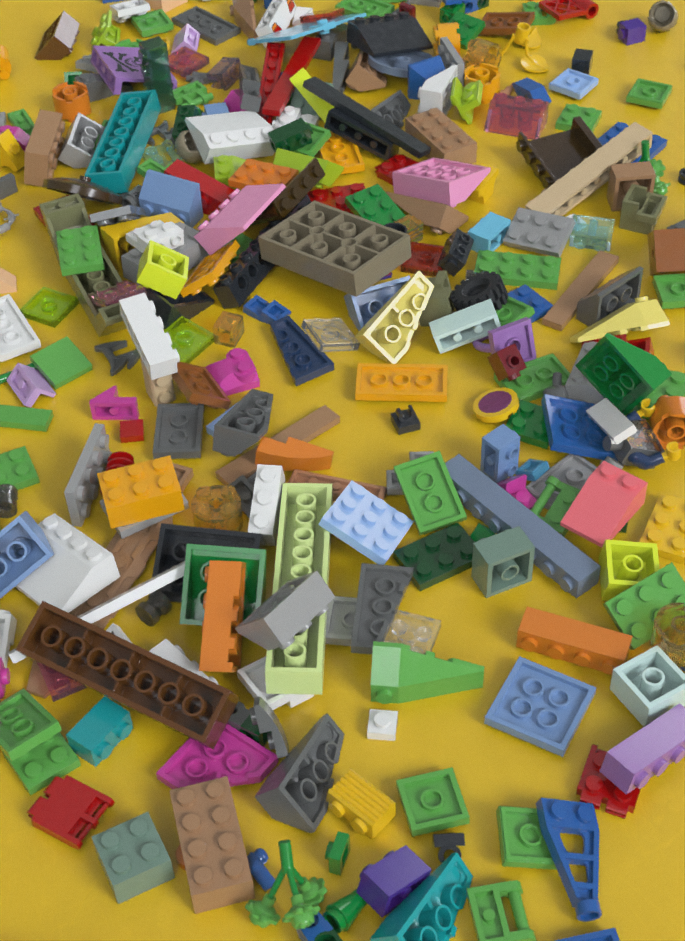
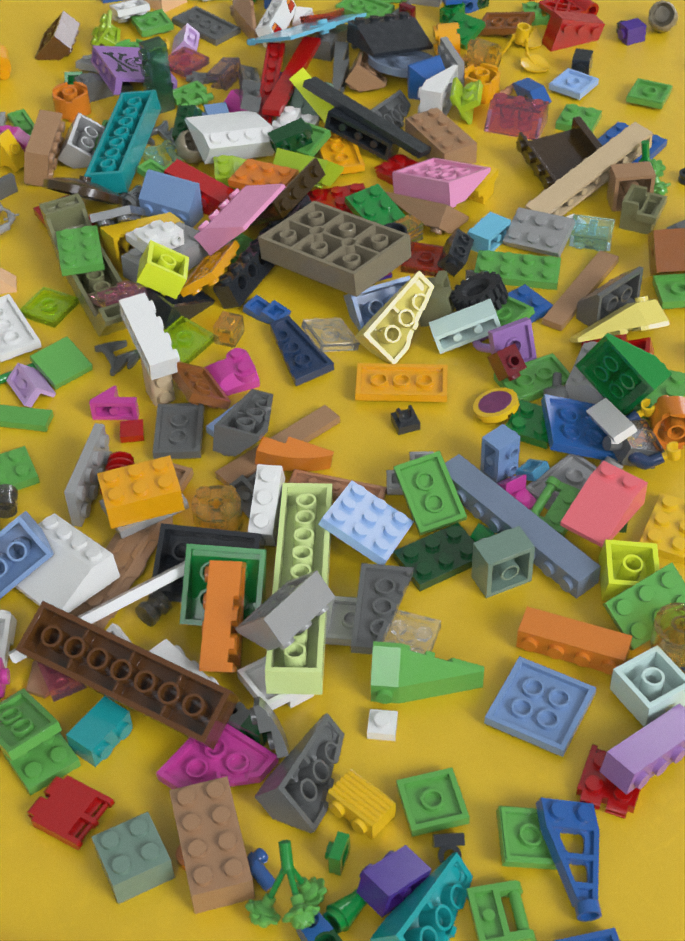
none -> red wedge [542,10,605,52]

